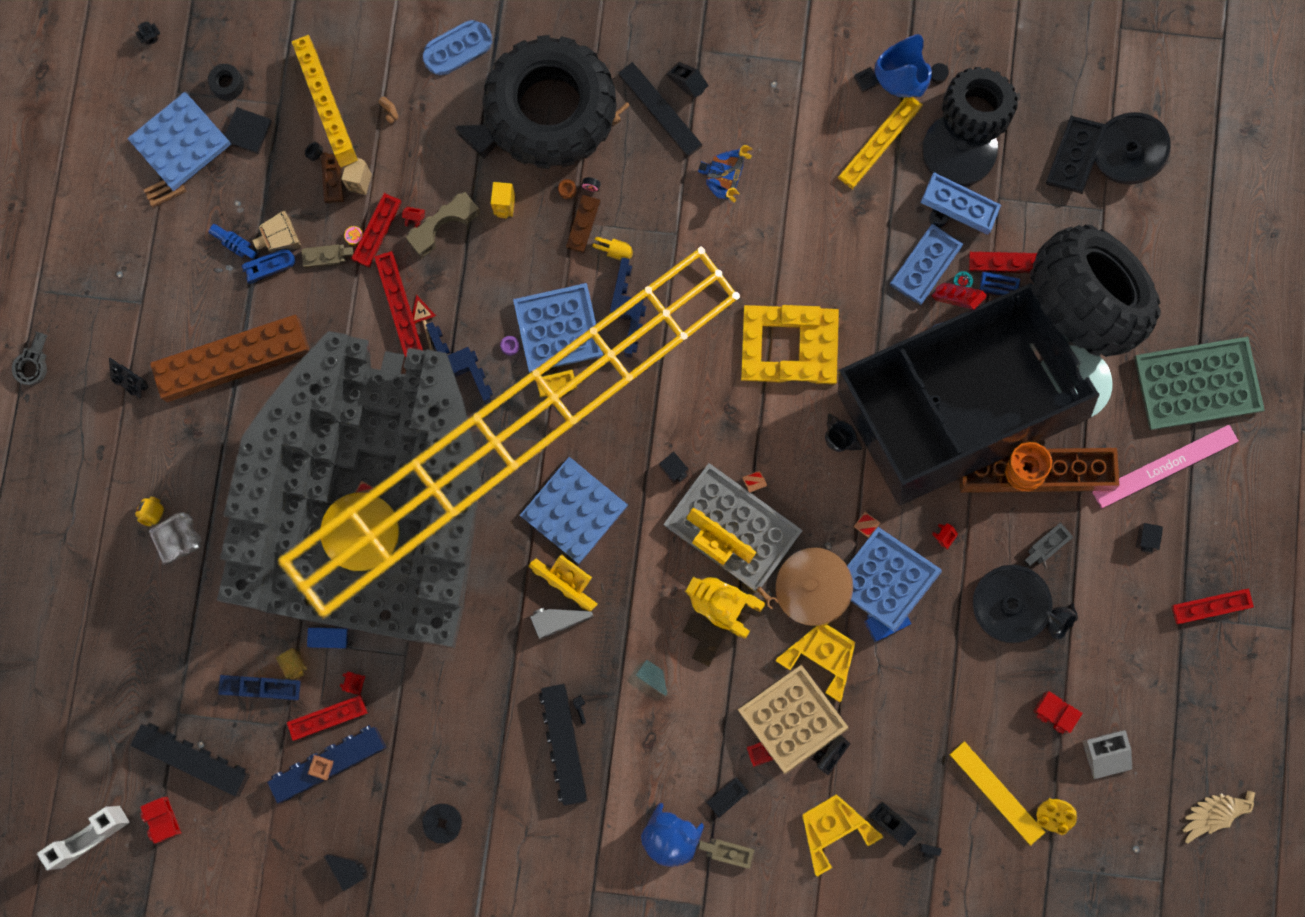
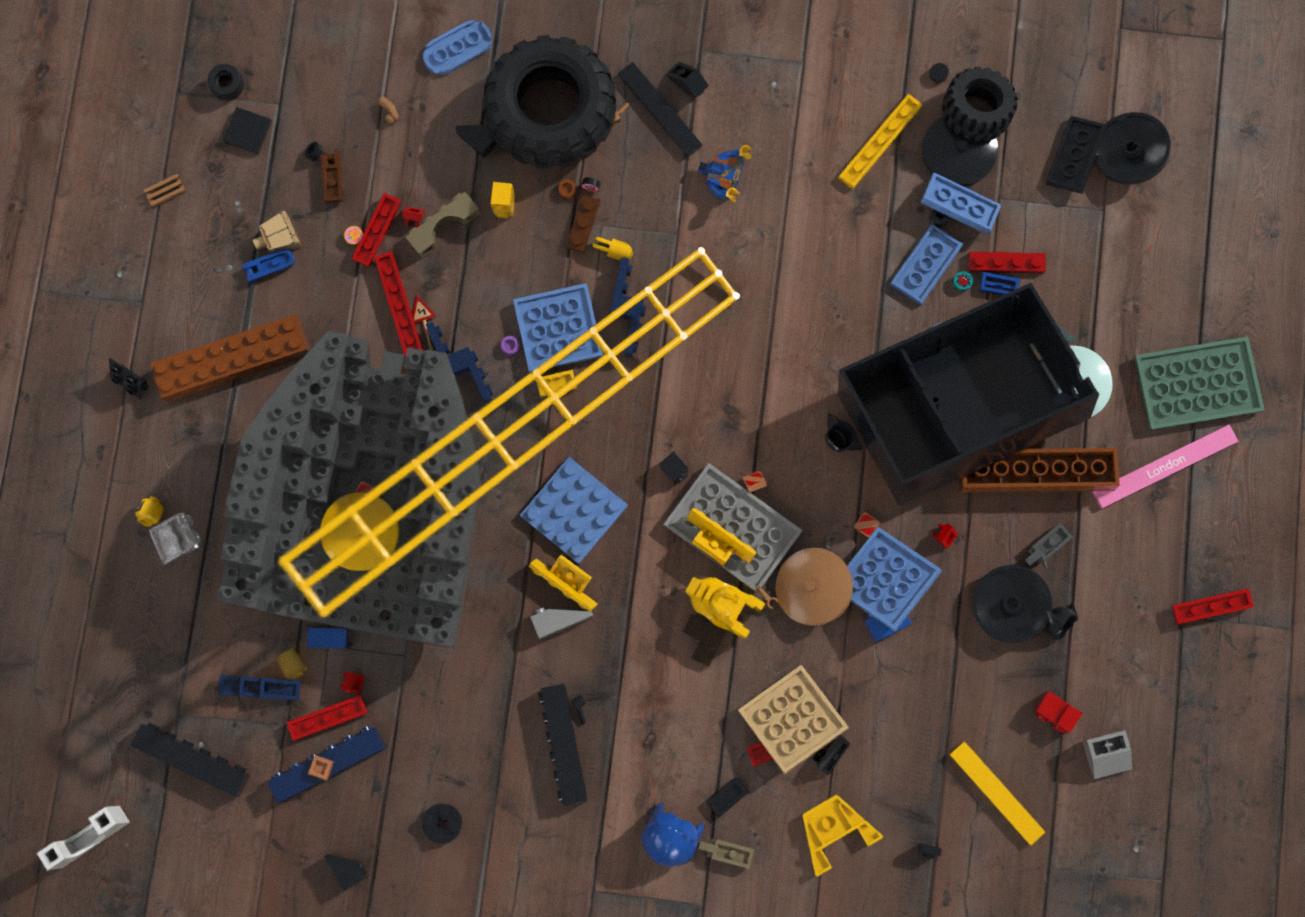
dark grey pin [12,331,48,385] -> none
medium blue plate [128,92,231,191] -> none
black gear [135,21,161,45] -> none
red brick [140,797,181,844] -> none
blue hinge [209,224,258,259] -> none
yellow brick [291,35,358,167] -> none
dark tan hinge [301,244,354,269] -> none
tan brick [342,158,372,195] -> none
clear light blue tile [636,660,667,696] -> none
yellow piece [741,305,839,385] -> none
yellow wing [775,624,855,703] -> none
black plate [854,67,879,93] -> none
black slope [869,802,917,847] -> none
blue piece [875,34,932,98] -> none
red plate [931,282,987,310] -> none
orange wheel [1005,442,1052,492] -> none
black tyre [1030,224,1161,357] -> none
yellow plate [1036,798,1077,835] -> none
black brick [1136,523,1163,554] -> none
tan animal [1182,791,1255,843] -> none

